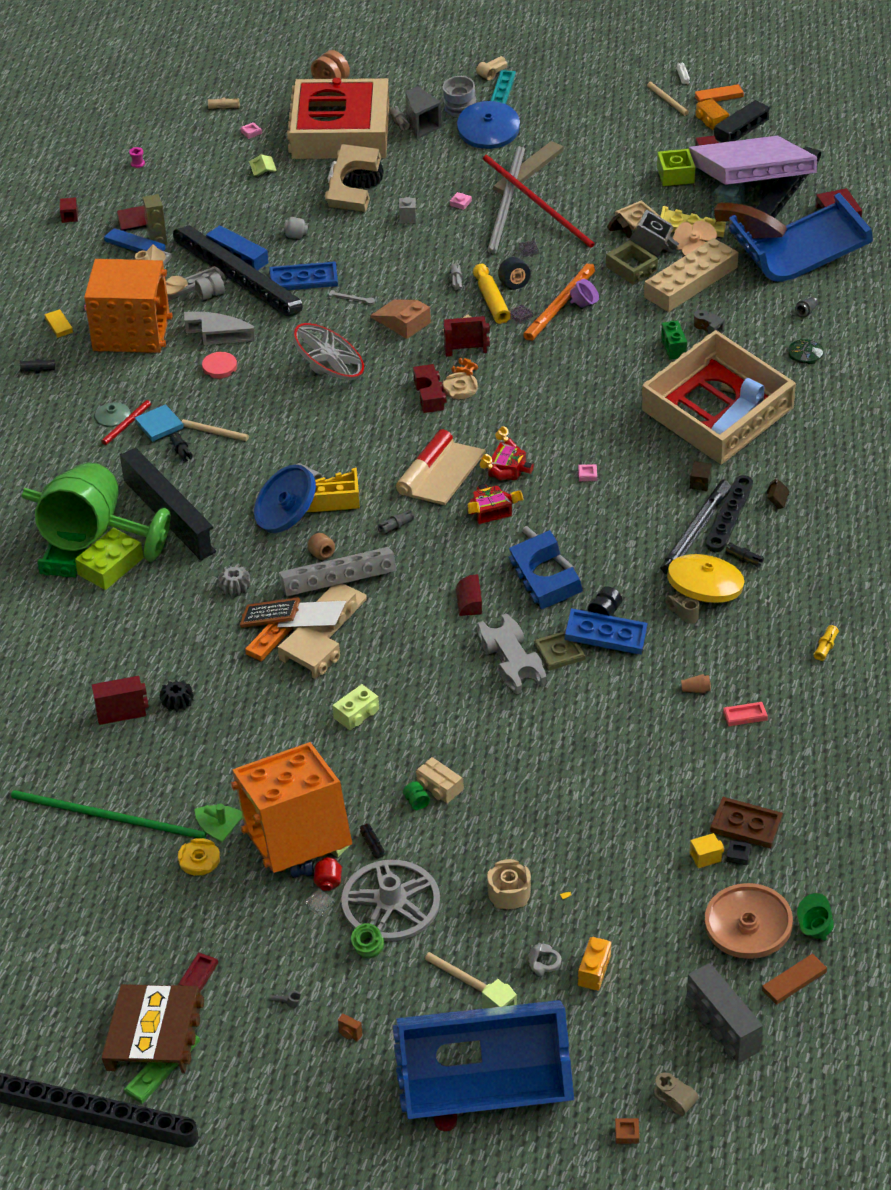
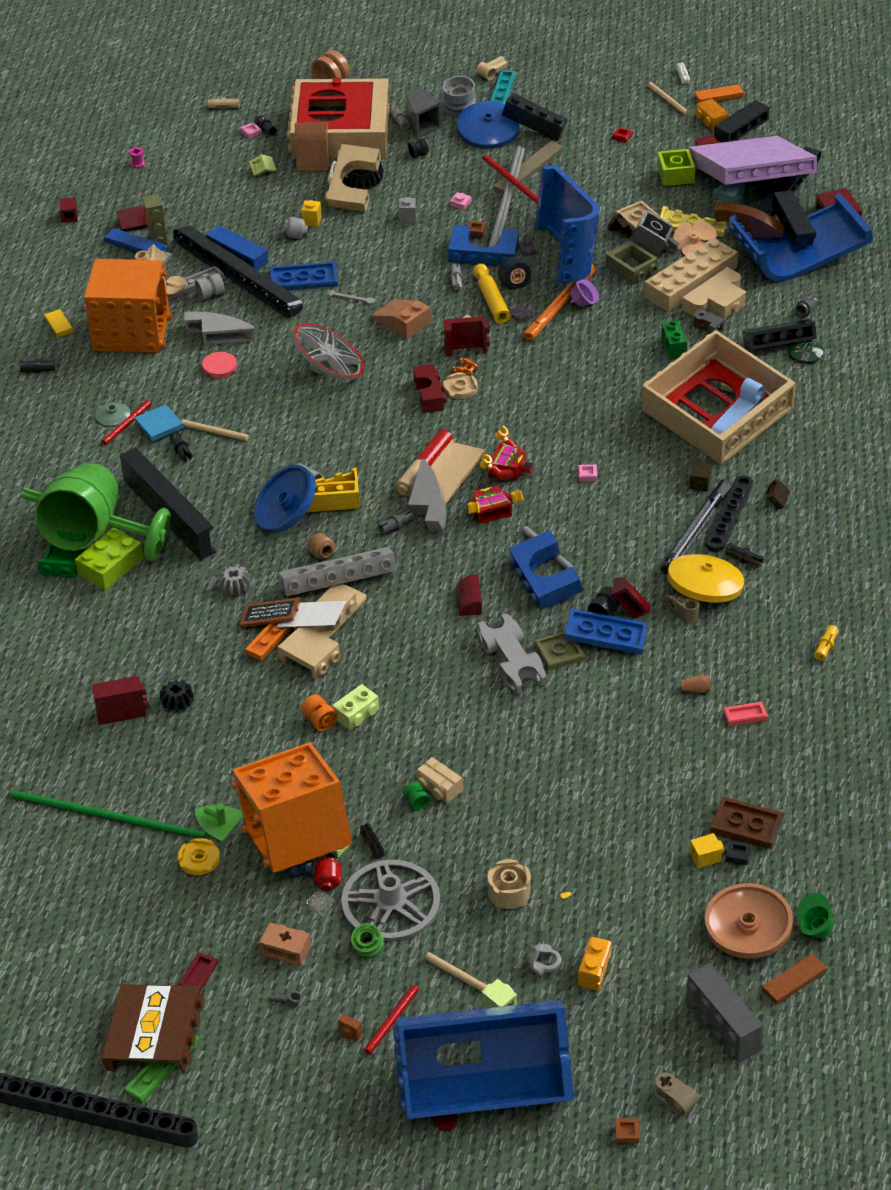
none -> black pin [255,115,277,136]
none -> nougat brick [259,922,311,966]
none -> nougat slope [294,122,329,171]
none -> orange wheel [300,694,338,732]
none -> yellow brick [301,200,322,227]
none -> red bar [364,985,419,1055]
none -> black wheel [408,138,429,158]
none -> light grey slope [408,459,446,532]
none -> blue arch [448,225,519,266]
none -> dark orange plate [468,221,486,237]
none -> black brick [502,93,568,141]
none -> blue panel [535,165,600,284]
none -> dark red brick [611,577,650,619]
none -> red tile [612,127,633,143]
none -> tan brick [682,267,746,319]
none -> black brick [743,319,817,350]
none -> black brick [771,191,816,248]

